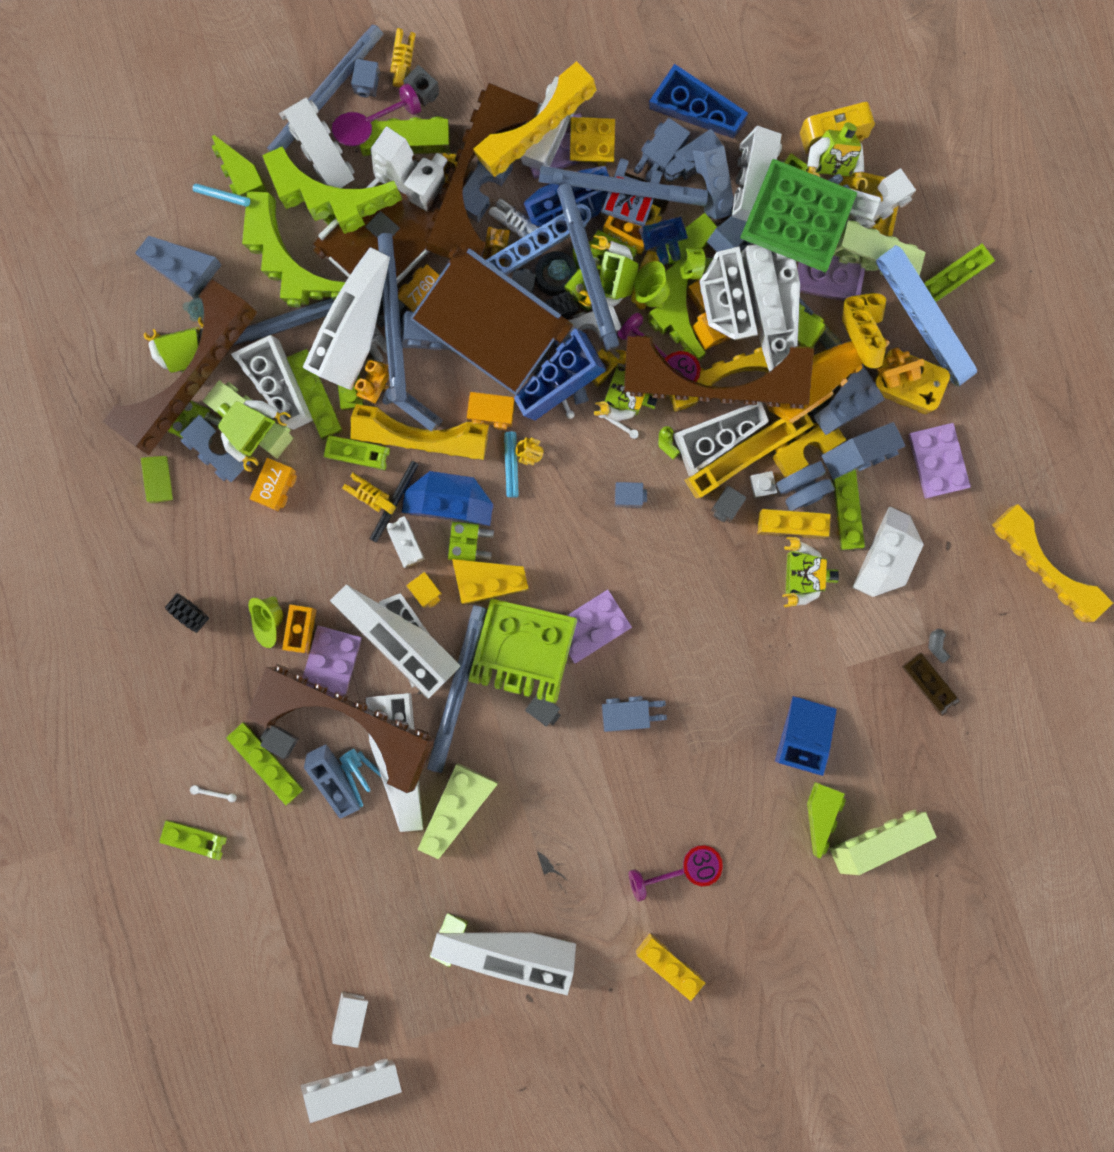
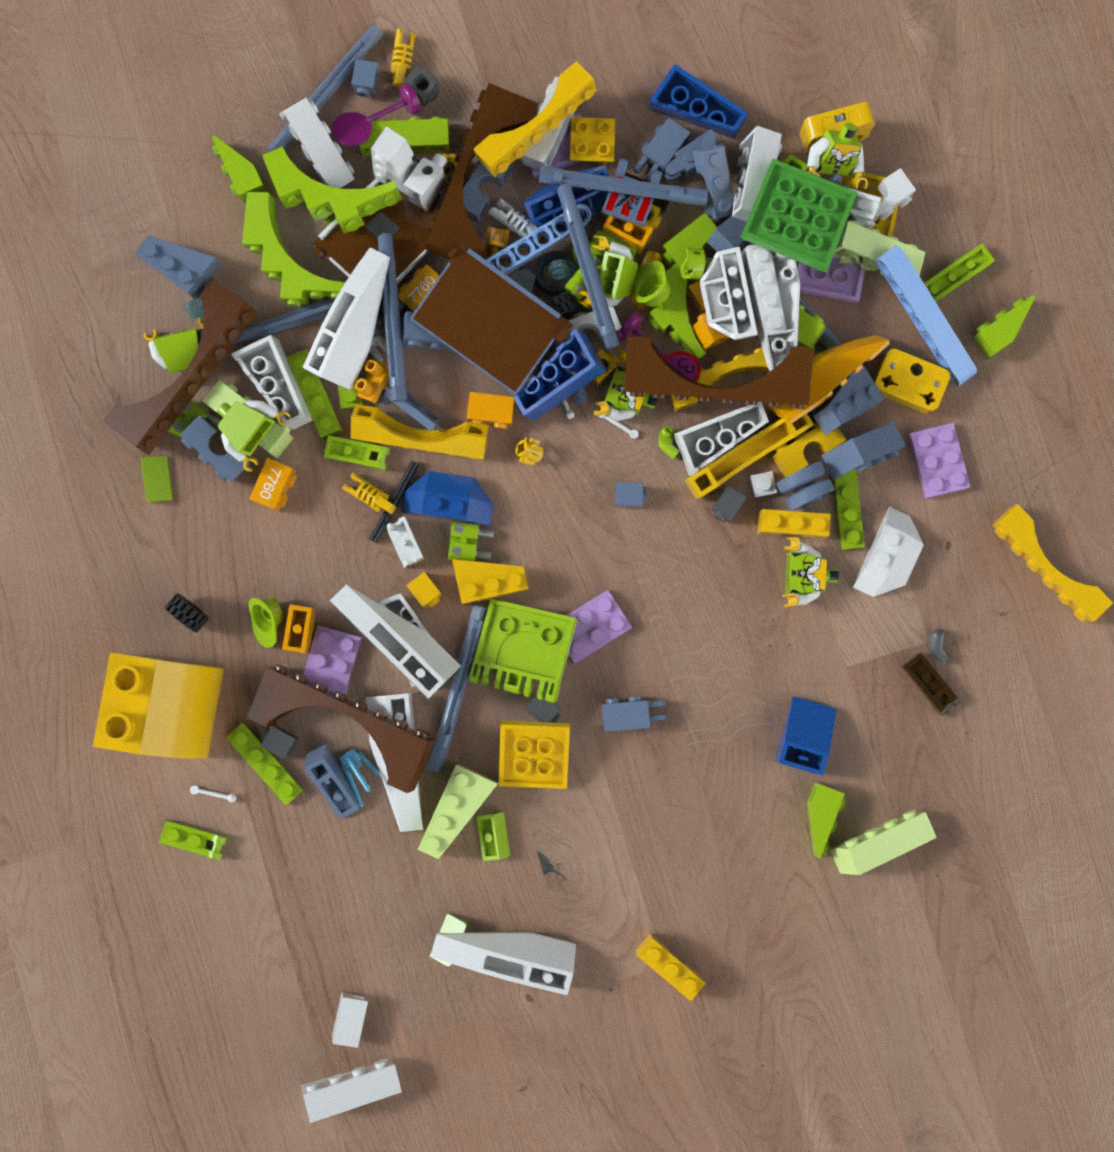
medium azure bar [193,183,250,207] -> none
medium azure axle [504,431,519,498] -> none
magenta piece [628,845,723,902] -> none
clear blue hinge [639,216,688,264] -> none
yellow beam [842,293,887,368] -> none
light orange hips [877,347,924,388] -> none
none -> yellow brick [93,652,224,759]
none -> lime slope [476,812,510,861]
none -> yellow plate [499,721,570,789]
none -> lime slope [973,295,1035,359]

